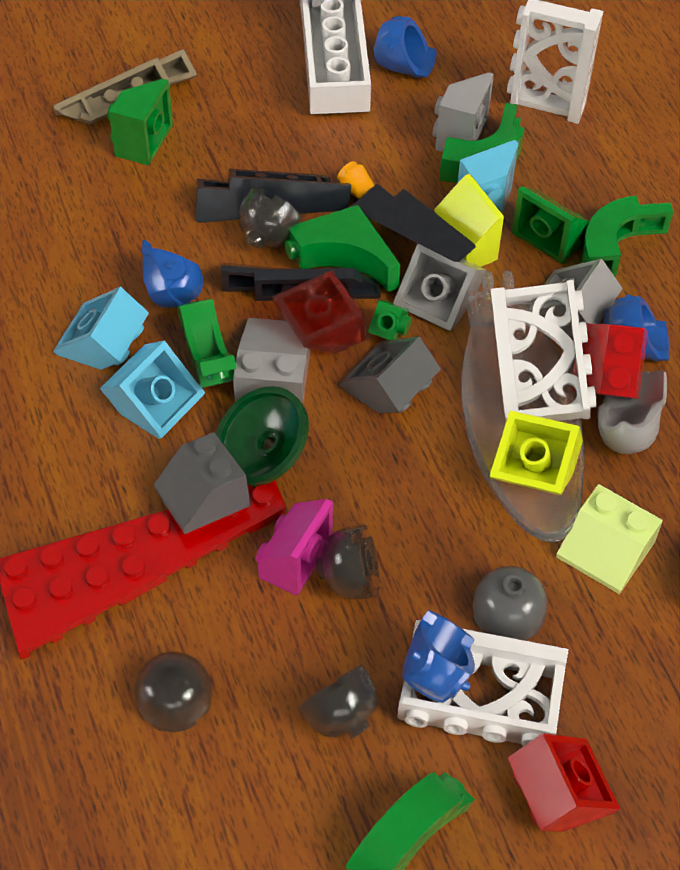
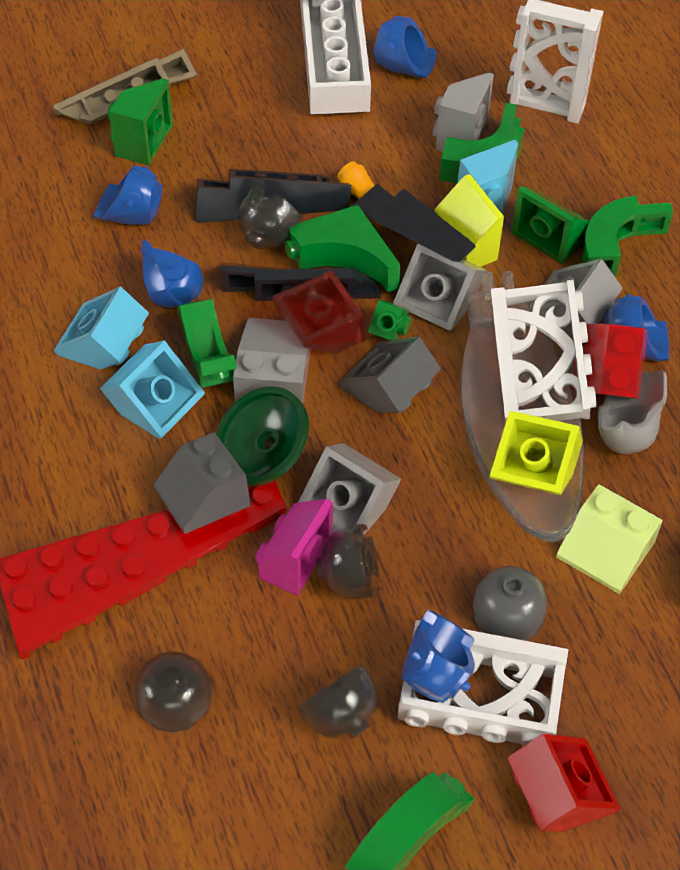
none -> blue helmet [93,165,162,225]
none -> light grey slope [298,443,401,545]

